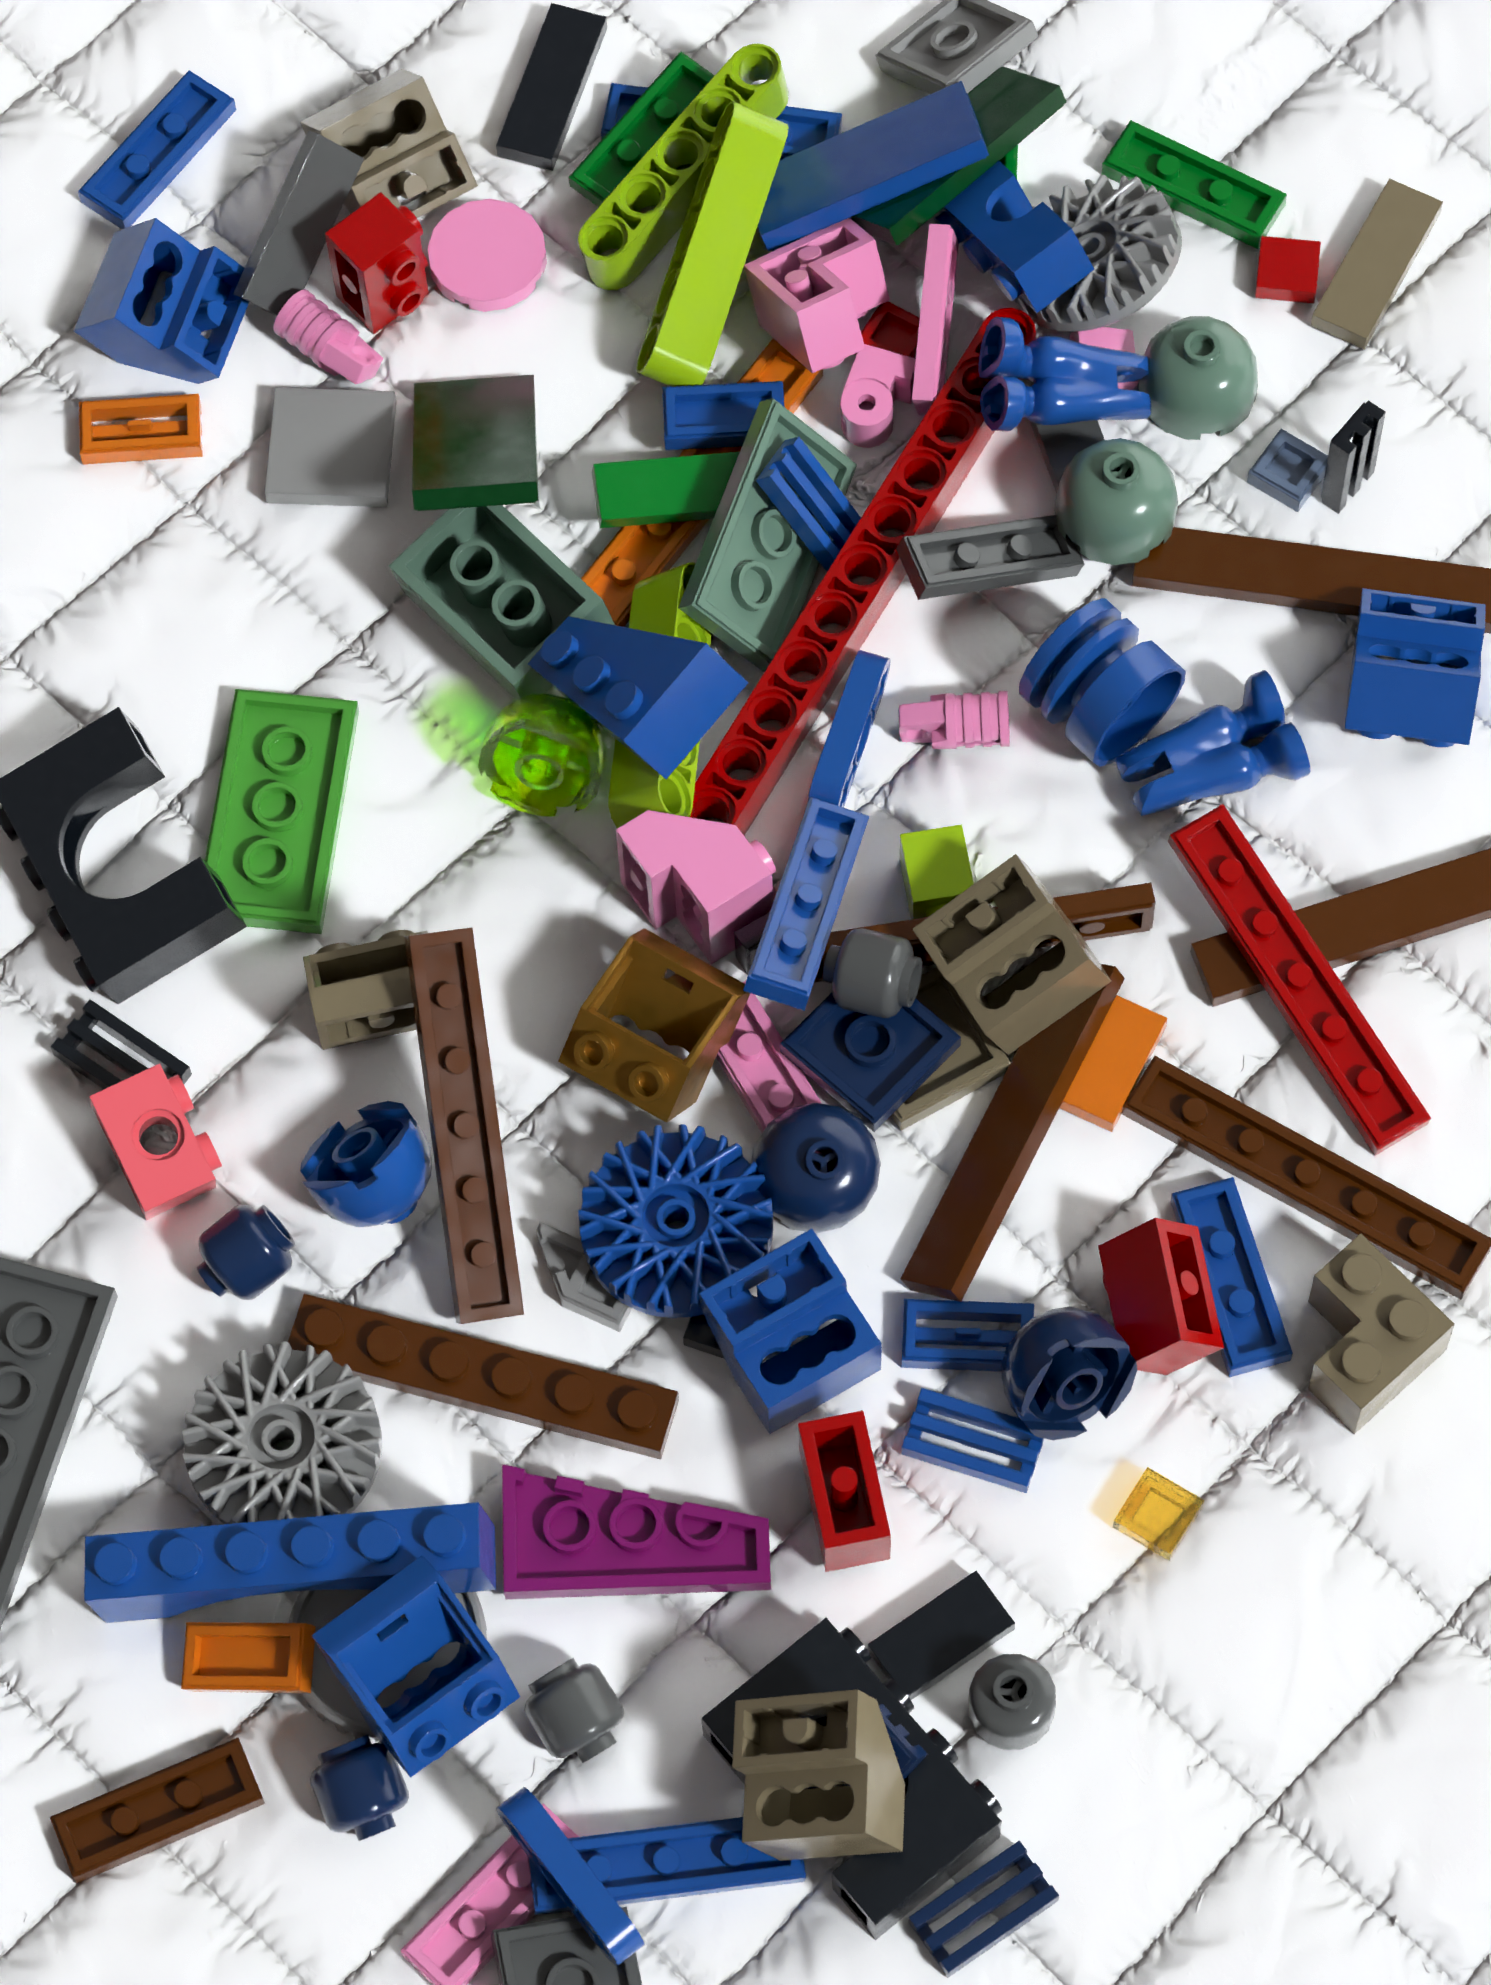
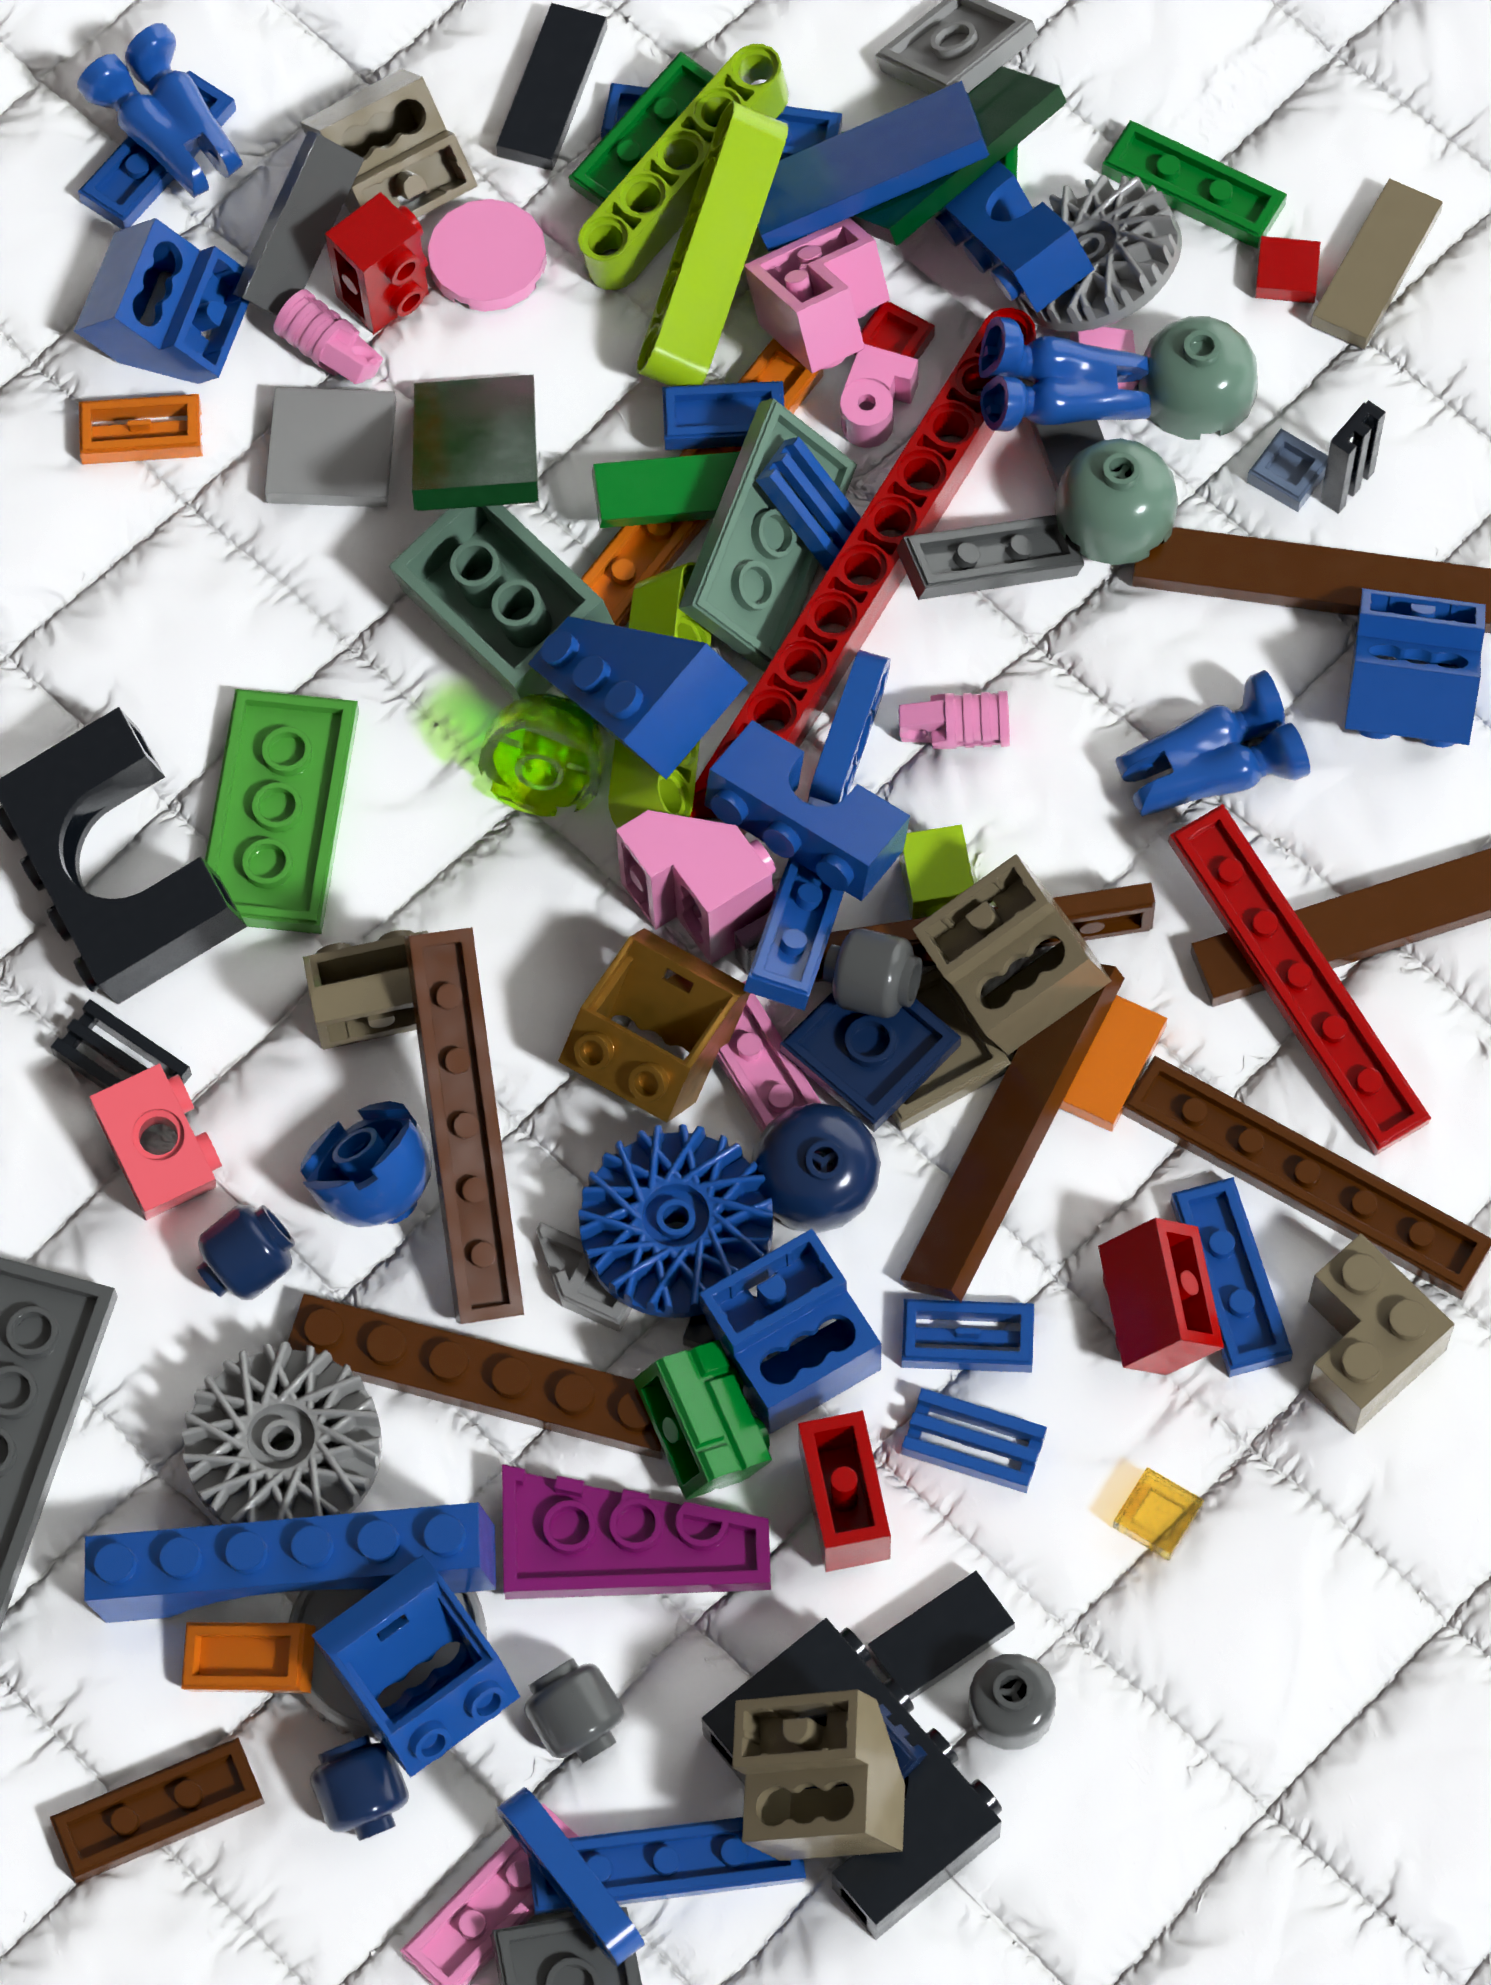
dark blue tile [908,1840,1060,1978] -> none
bright pink tile [912,224,959,416] -> none
dark blue cylinder [1001,1306,1137,1441] -> none
blue wheel [1019,598,1186,767] -> none
none -> blue piece [77,23,243,198]
none -> green brick [633,1340,772,1500]
none -> blue arch [704,720,910,902]

